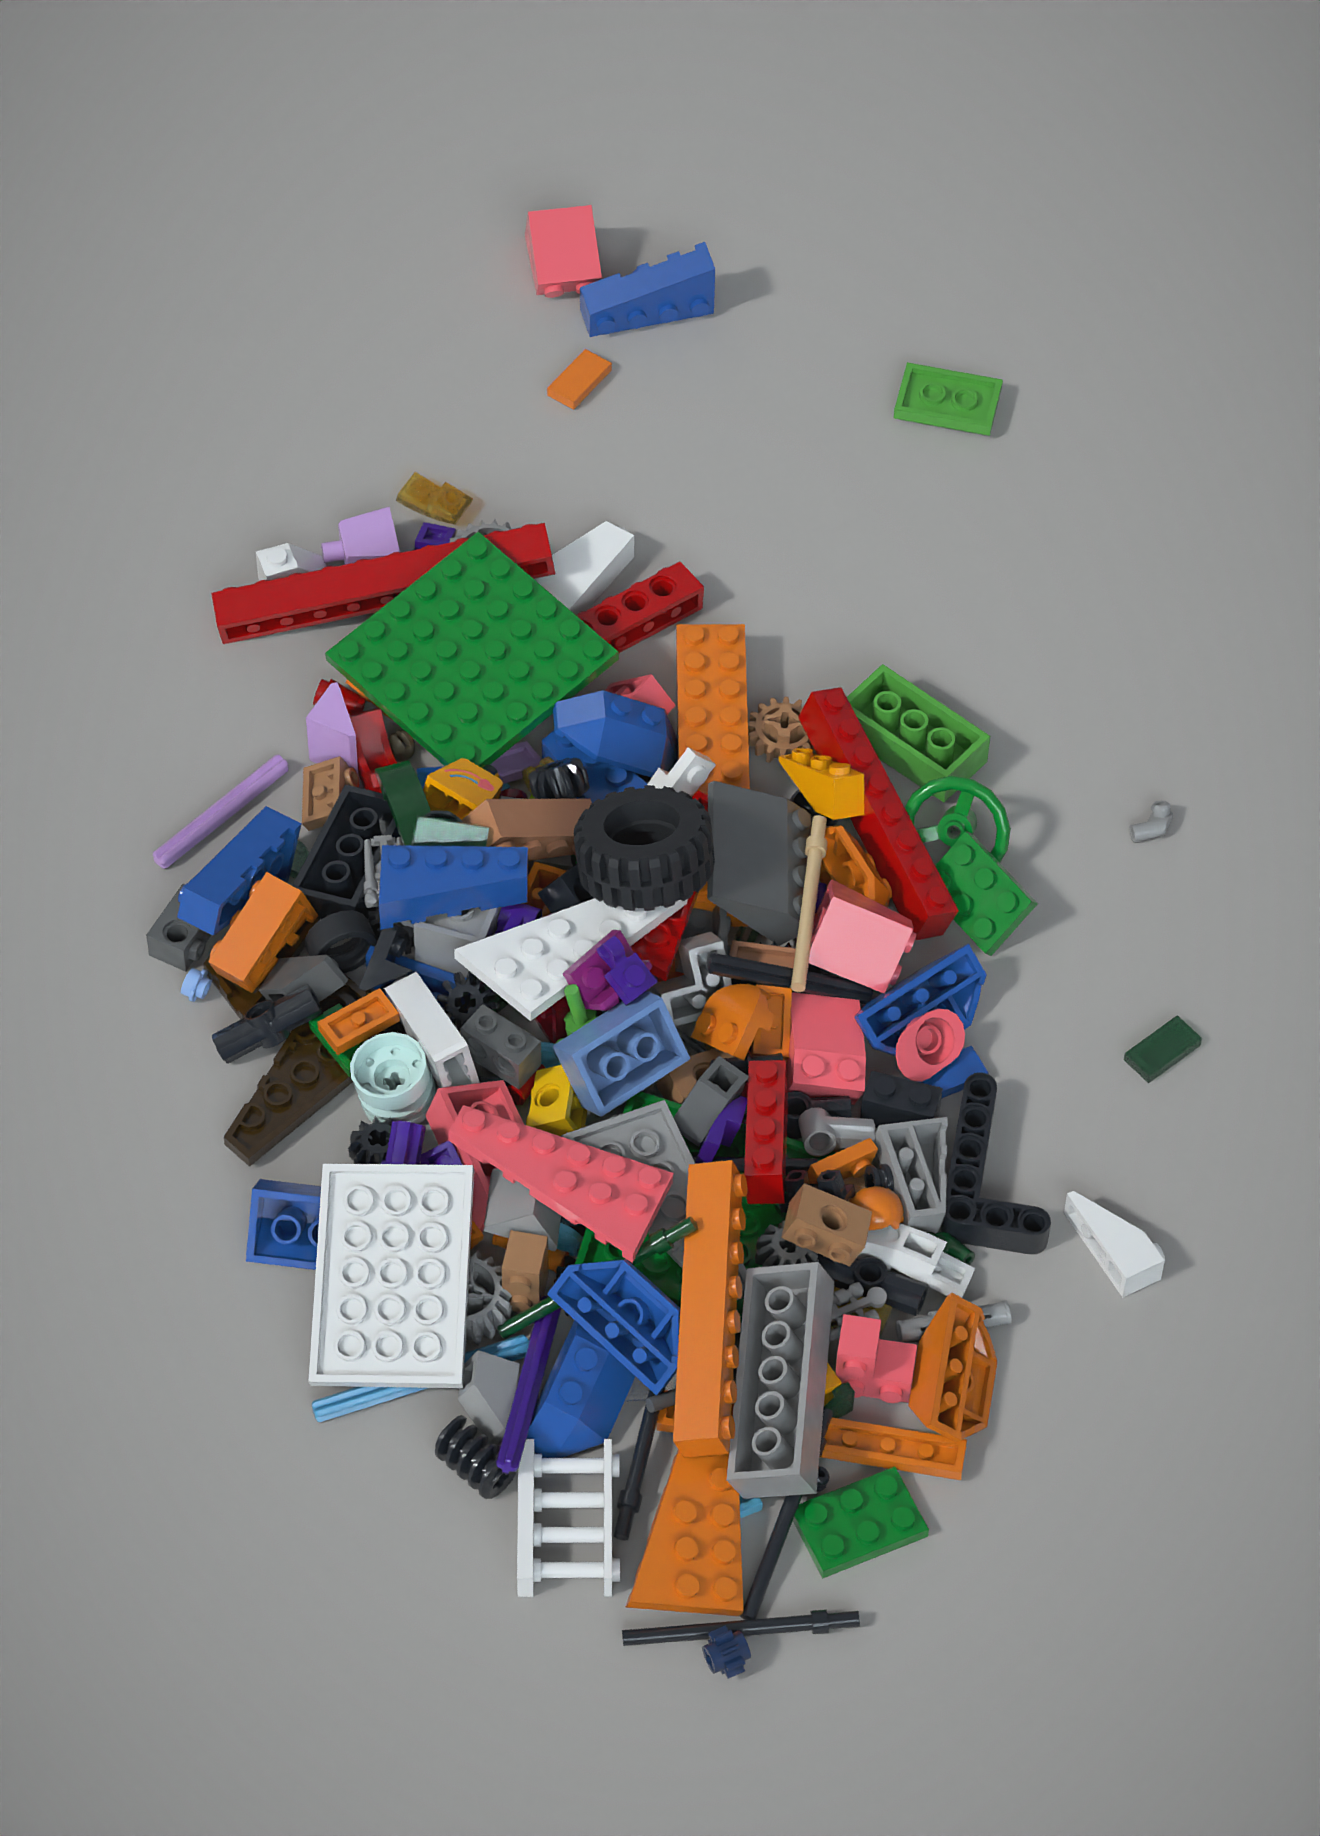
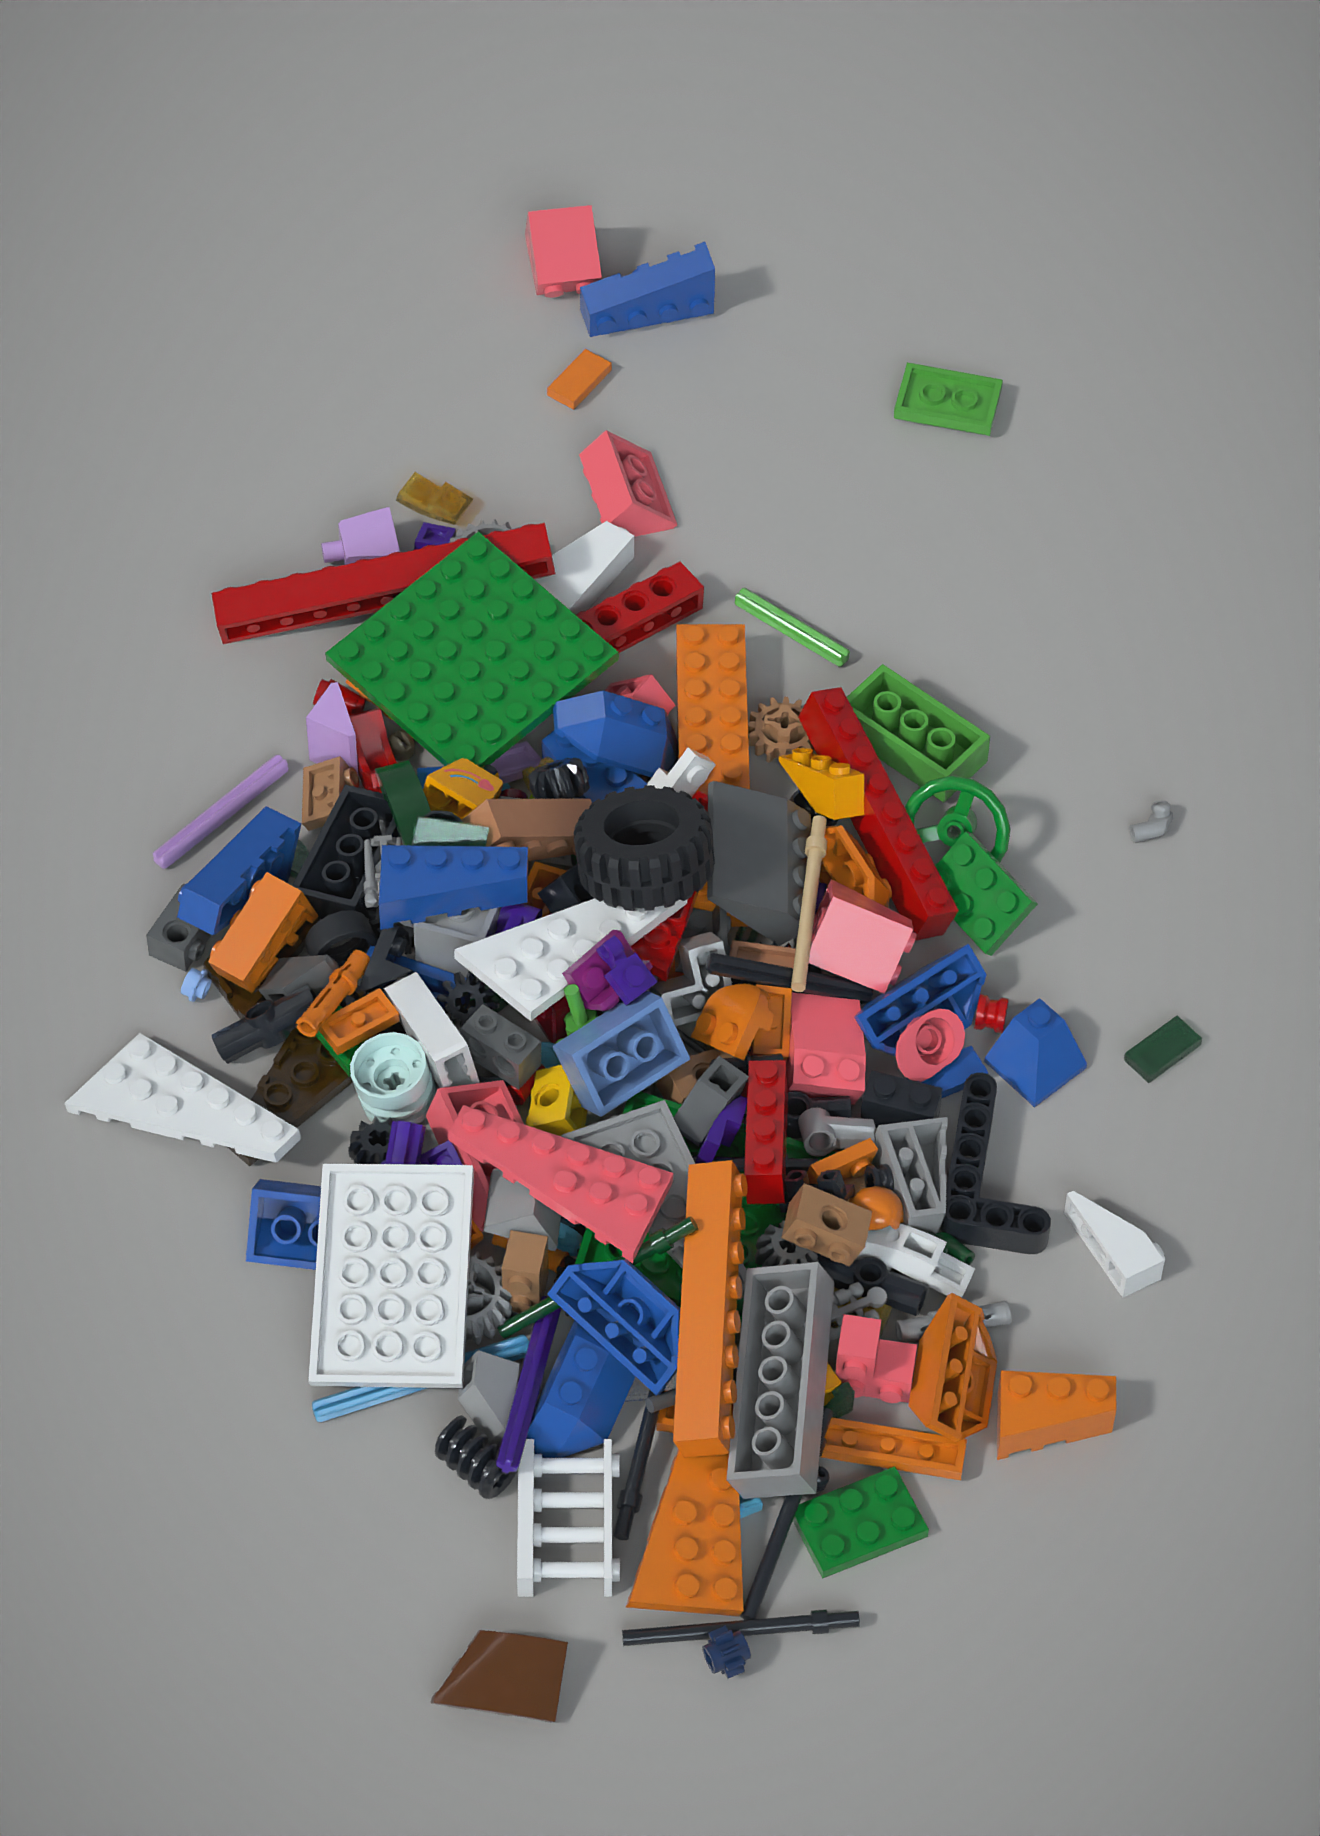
white slope [256,543,326,581] -> none
none -> white wing [65,1033,301,1163]
none -> orange pin [296,950,370,1037]
none -> reddish brown slope [431,1630,568,1723]
none -> coral slope [579,430,678,537]
none -> bright green axle [735,588,850,667]
none -> red wheel [974,994,1009,1034]
none -> blue slope [984,998,1087,1108]
none -> orange wedge [997,1370,1116,1460]

